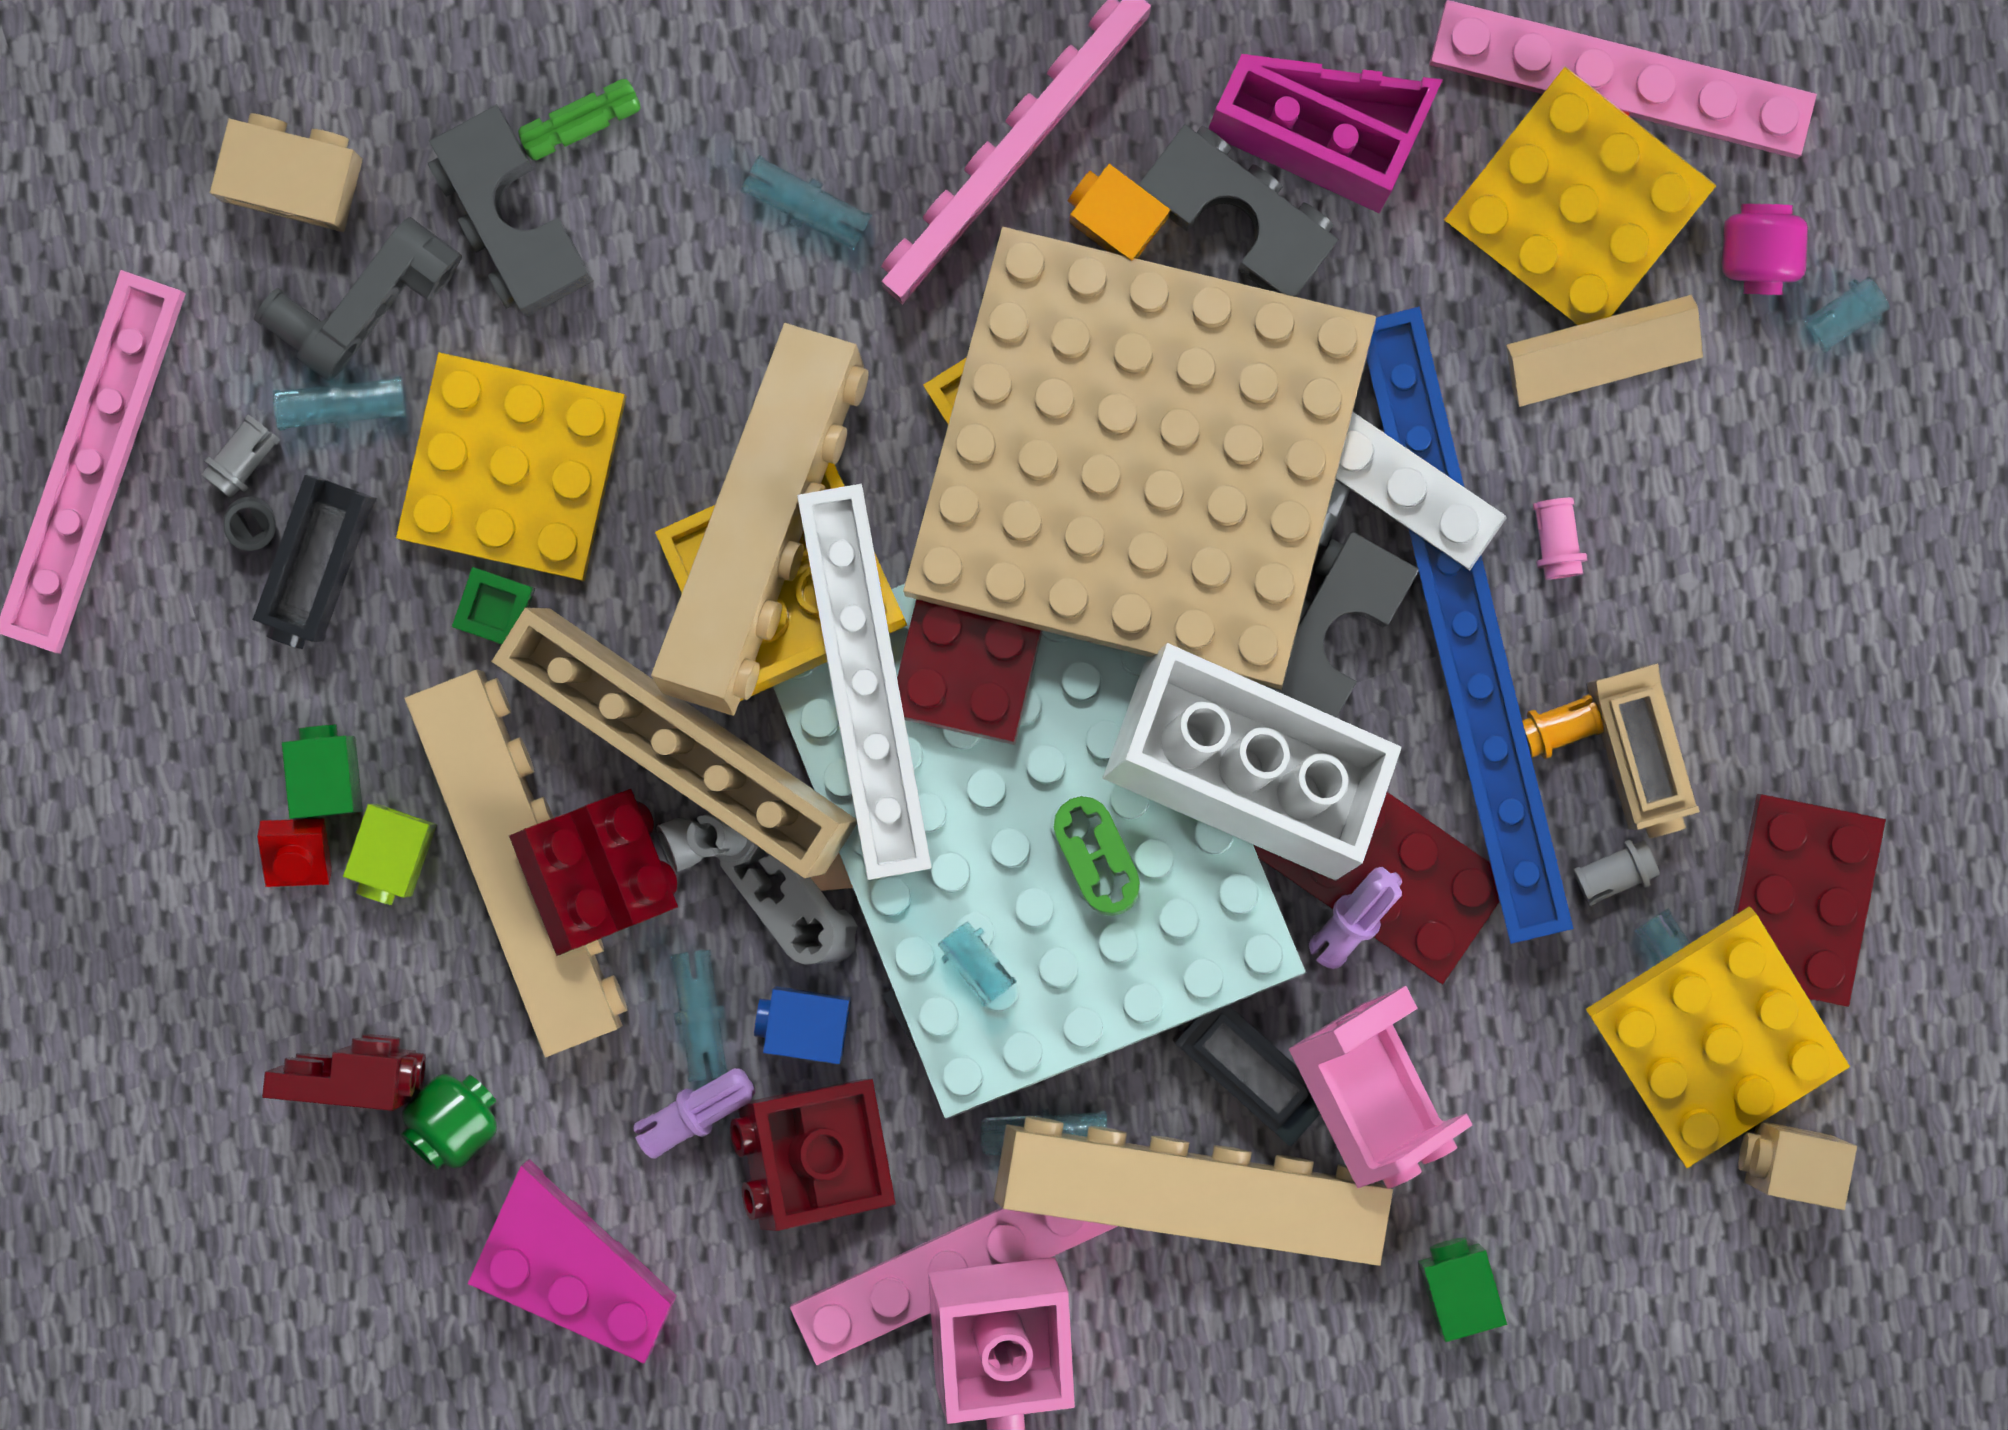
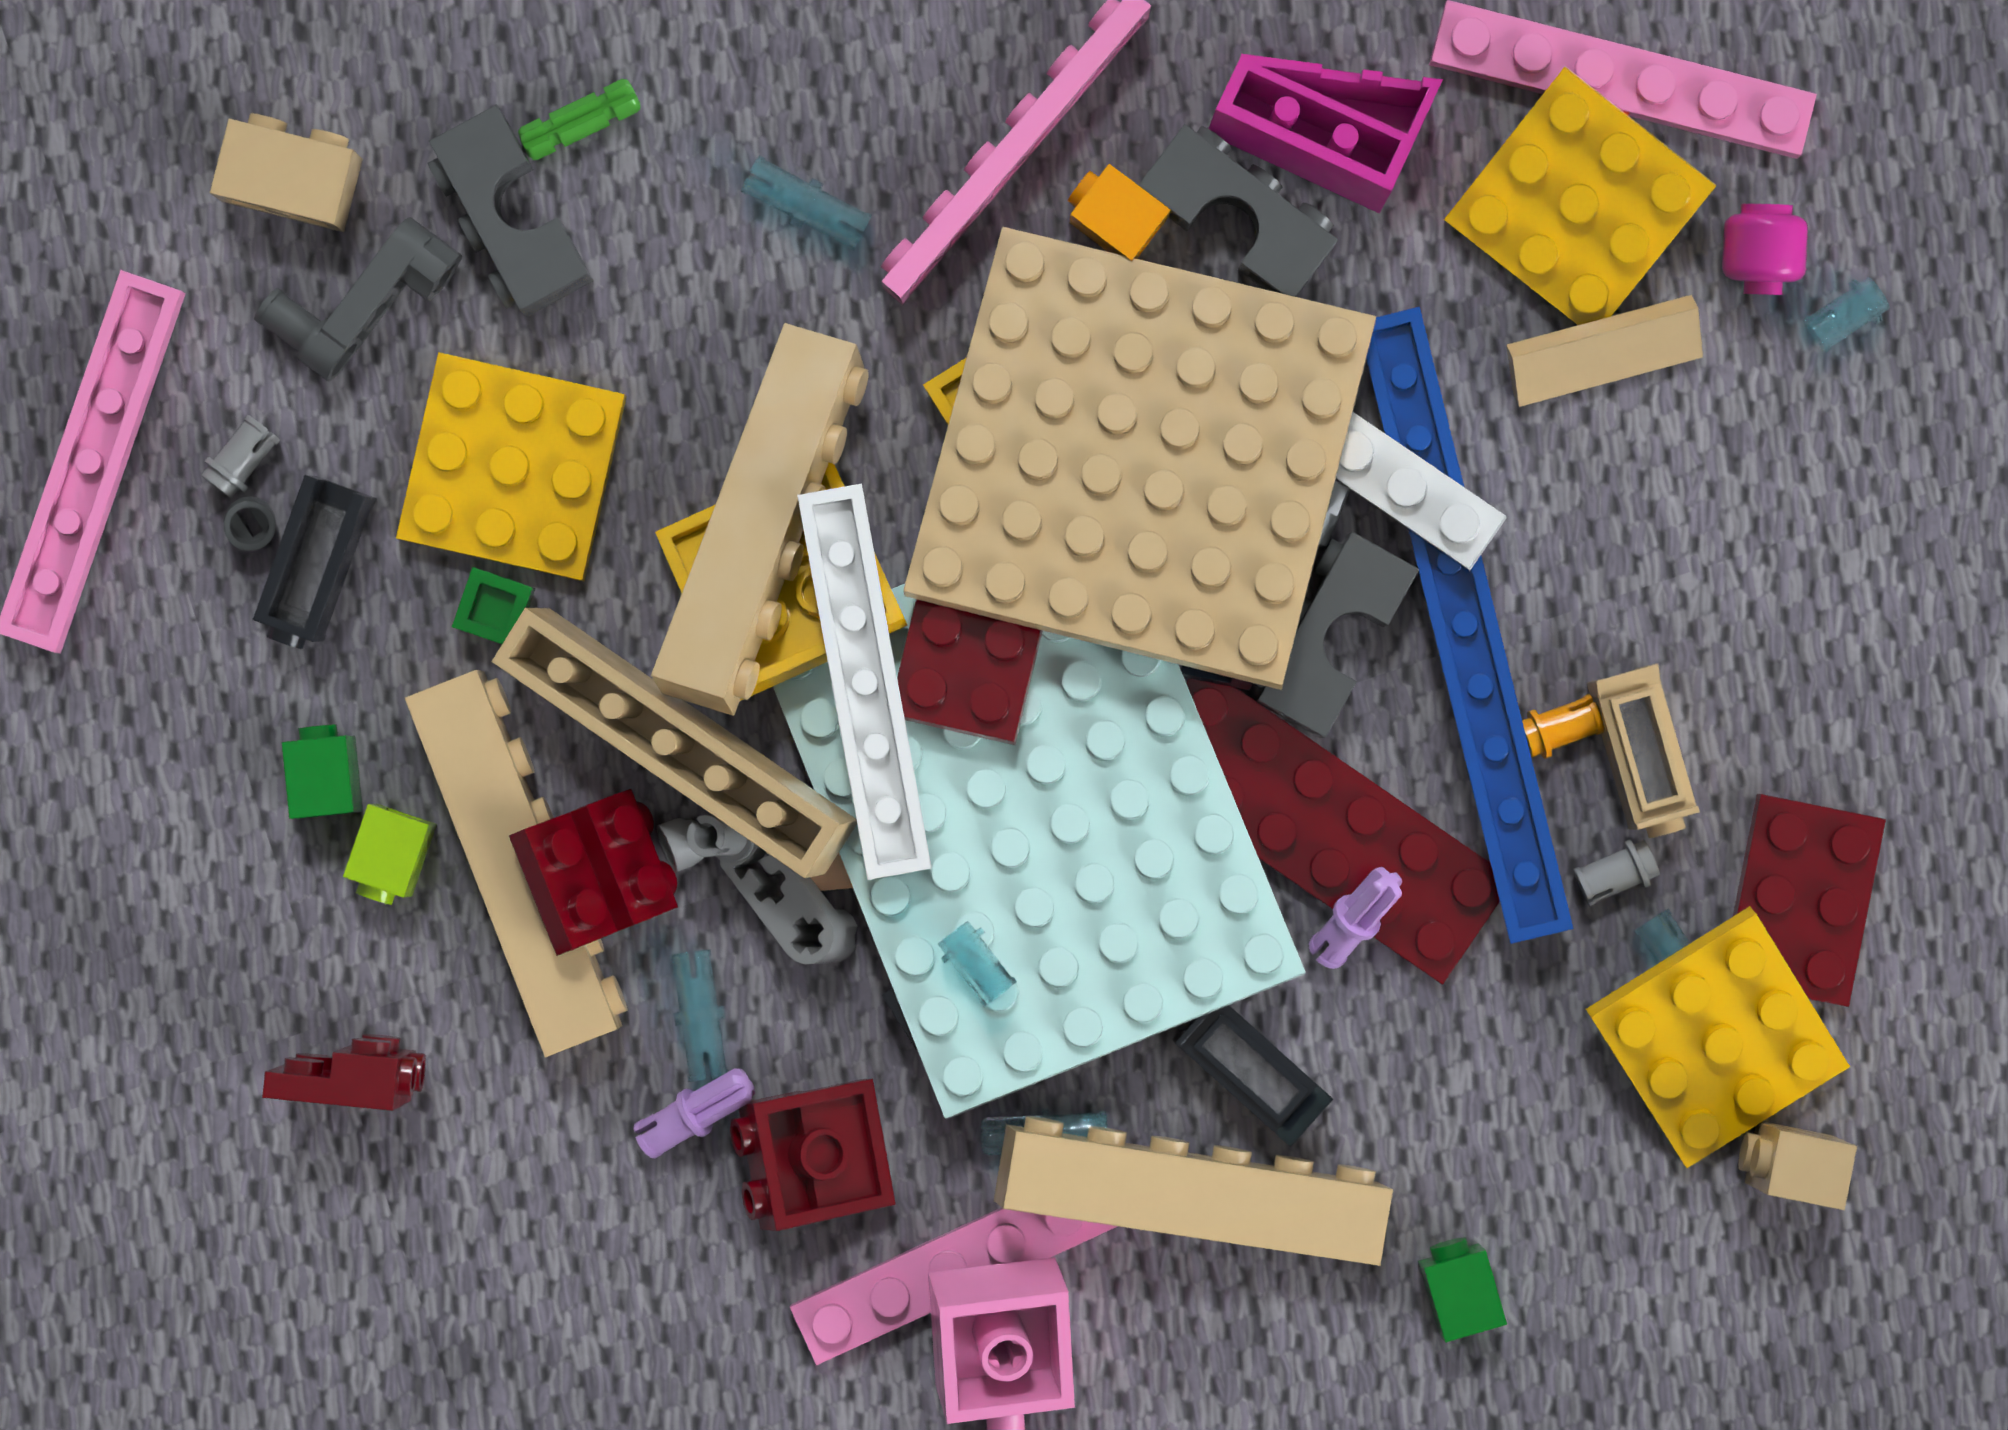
red plate [257,818,332,887] -> none
clear light blue pin [273,376,407,431] -> none
green head [401,1074,497,1170] -> none
dark pink wedge [468,1159,677,1364] -> none
blue brick [754,986,851,1064] -> none
bright green beam [1054,796,1140,916] -> none
white brick [1102,643,1402,881] -> none
bright pink panel [1289,986,1472,1189] -> none
bright pink pin [1533,497,1587,580] -> none

